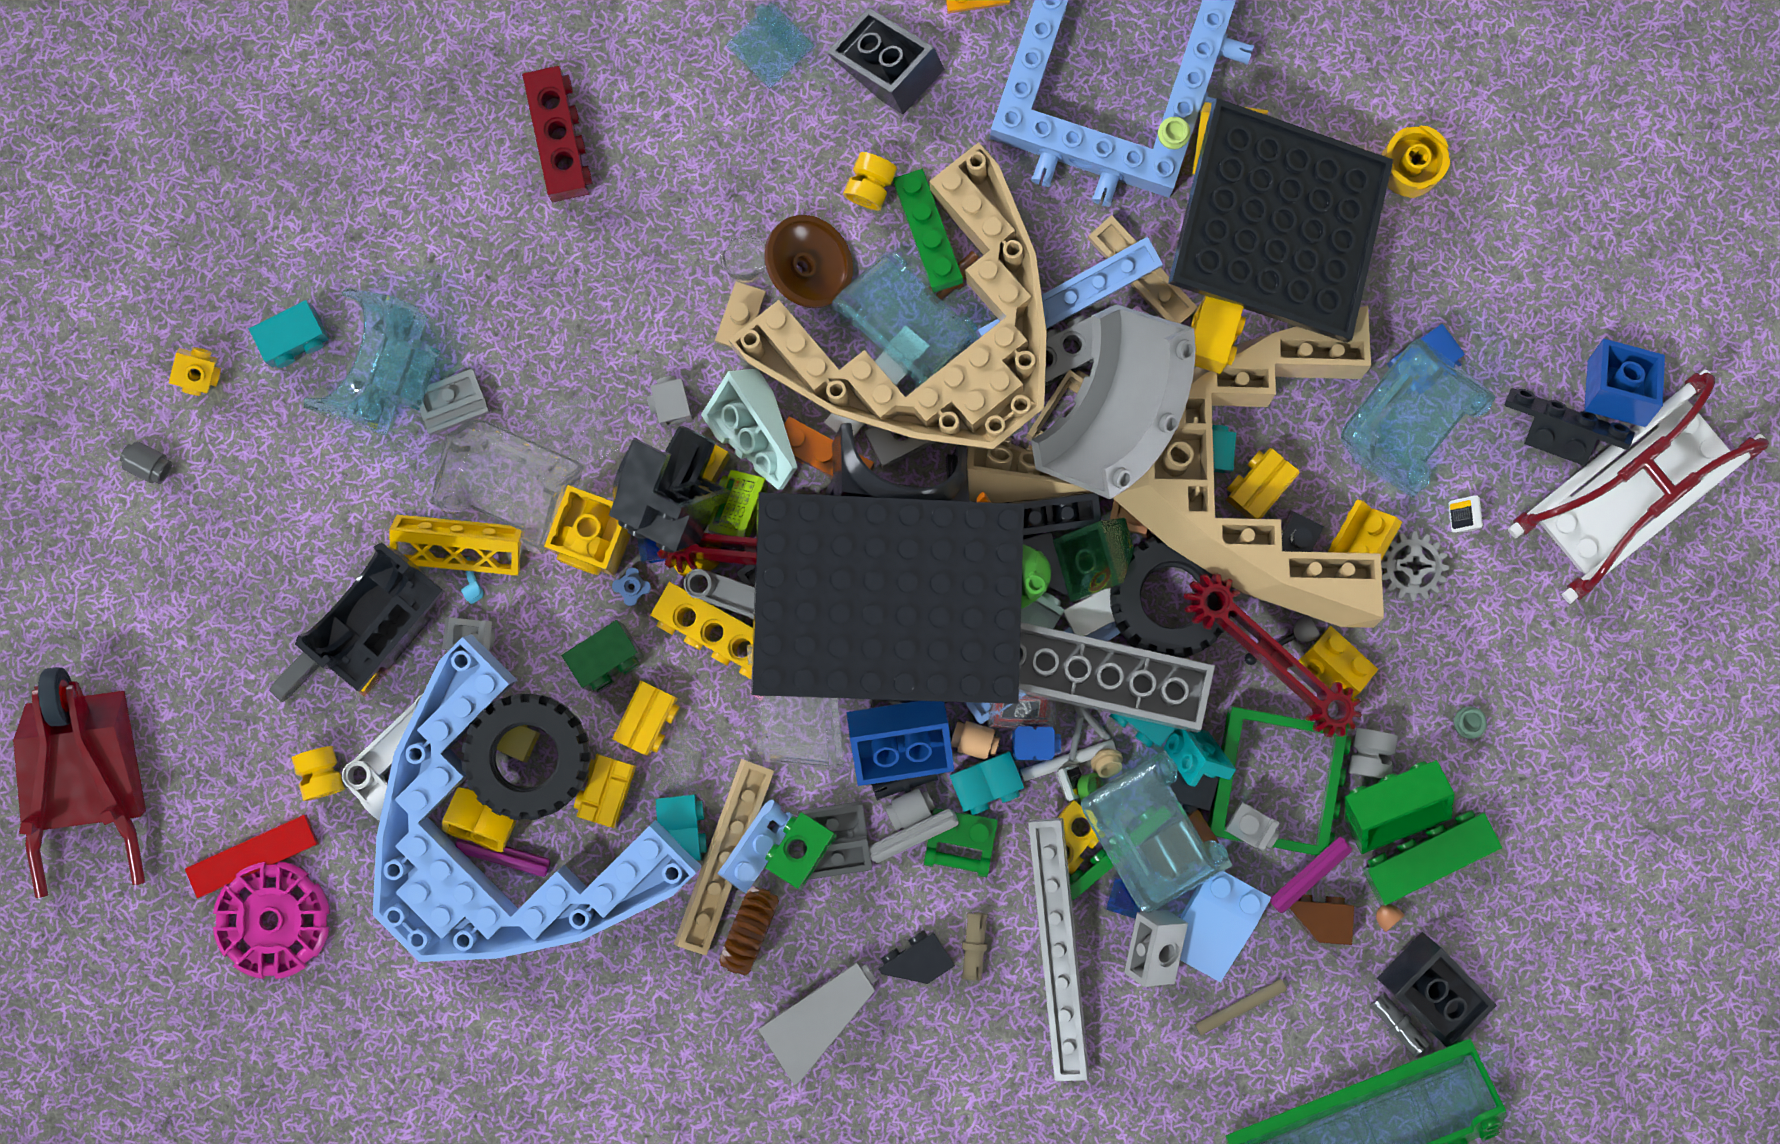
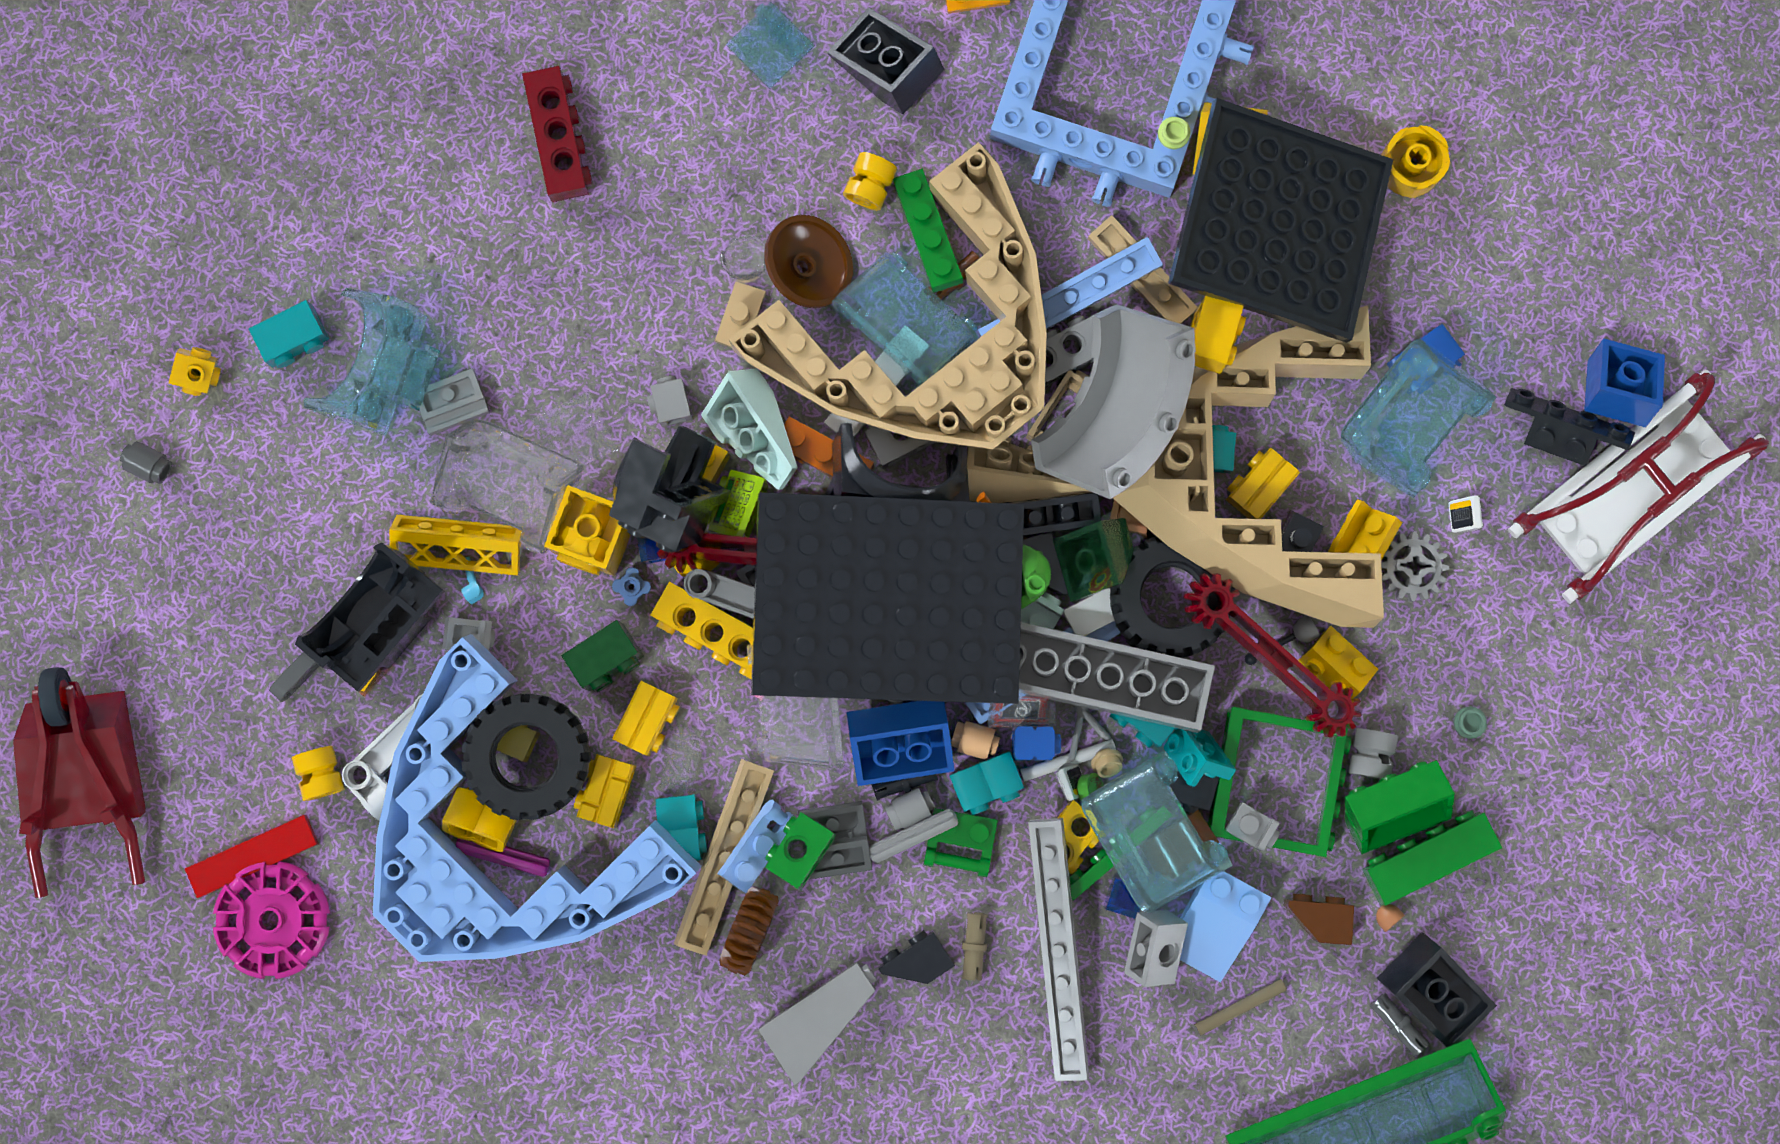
magenta axle [1270,837,1352,913] -> none

